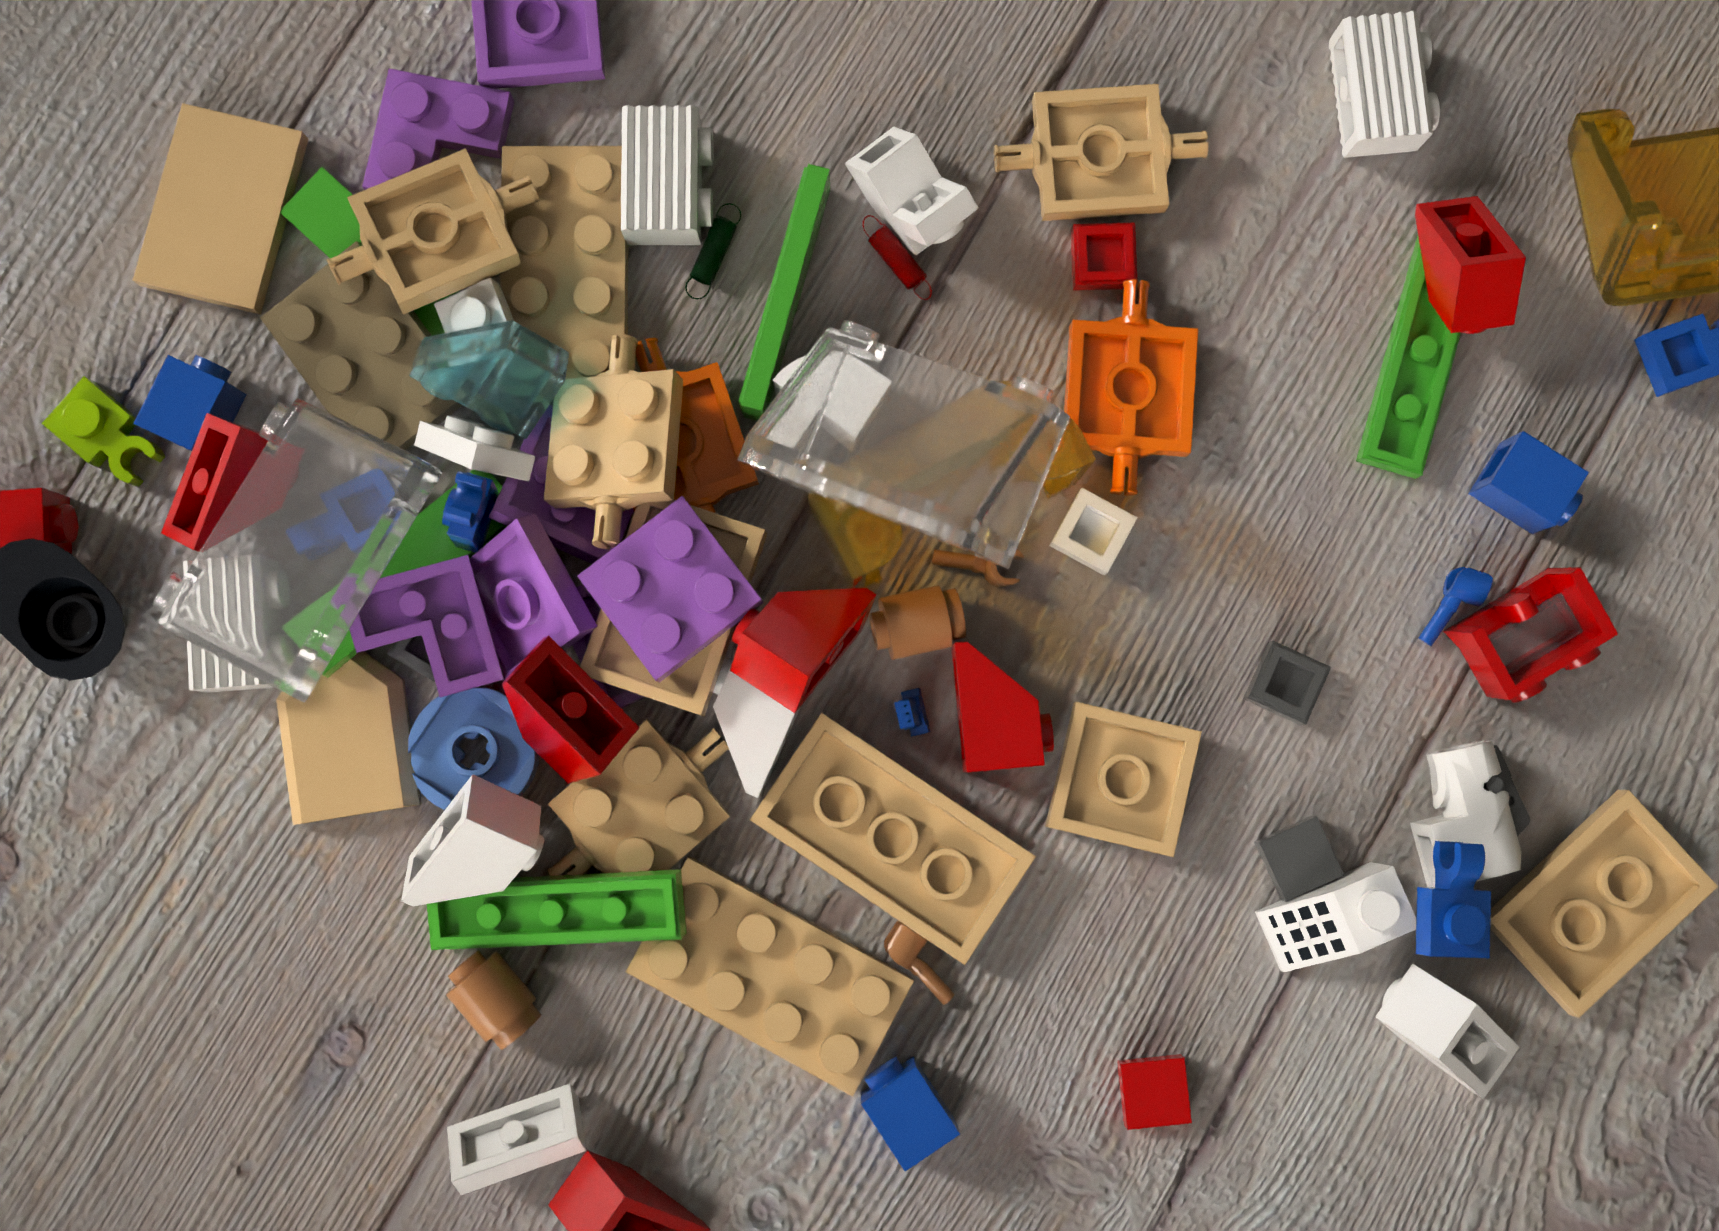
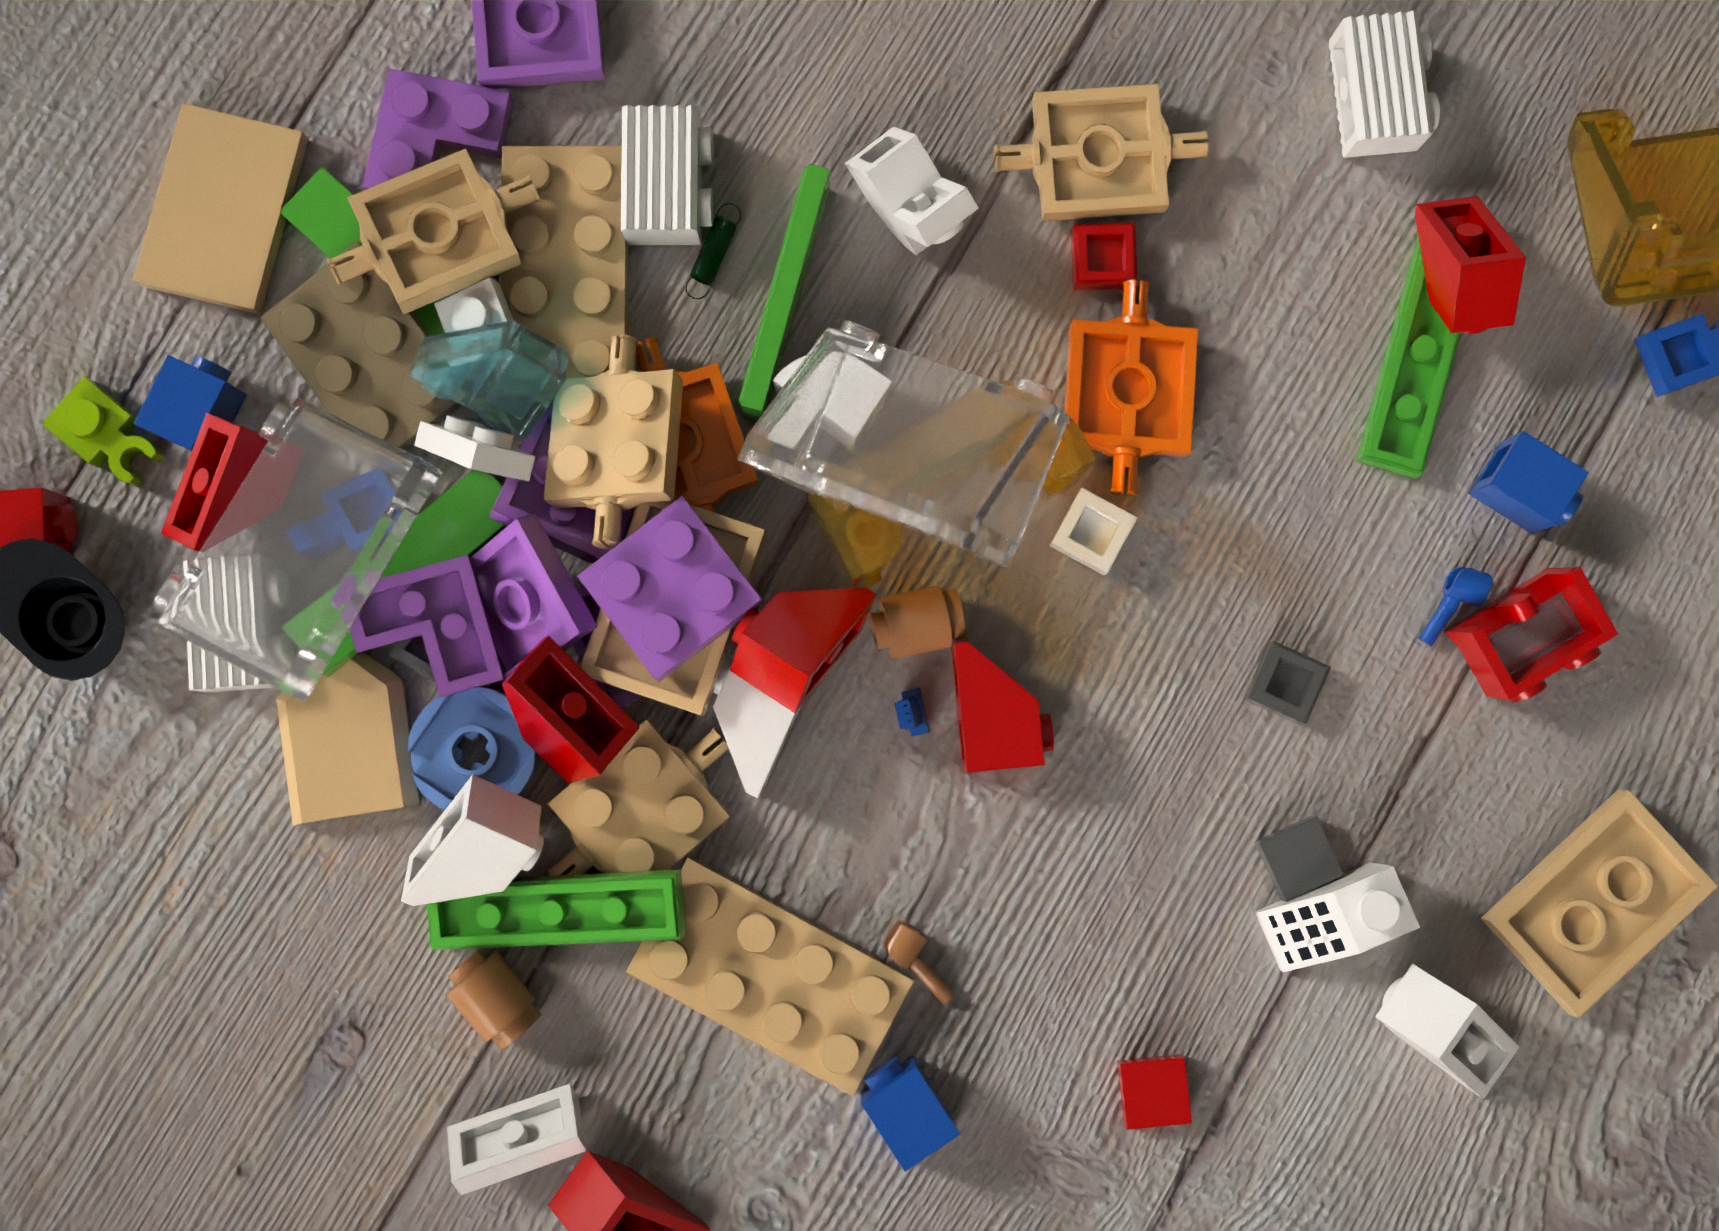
blue plate [442,471,499,553] -> none
tan plate [750,713,1036,965] -> none
red piece [863,215,932,300] -> none
medium nougat hand [932,547,1024,587] -> none
tan plate [1045,702,1202,857] -> none
white plate [1410,740,1530,927] -> none
blue plate [1416,841,1491,958] -> none

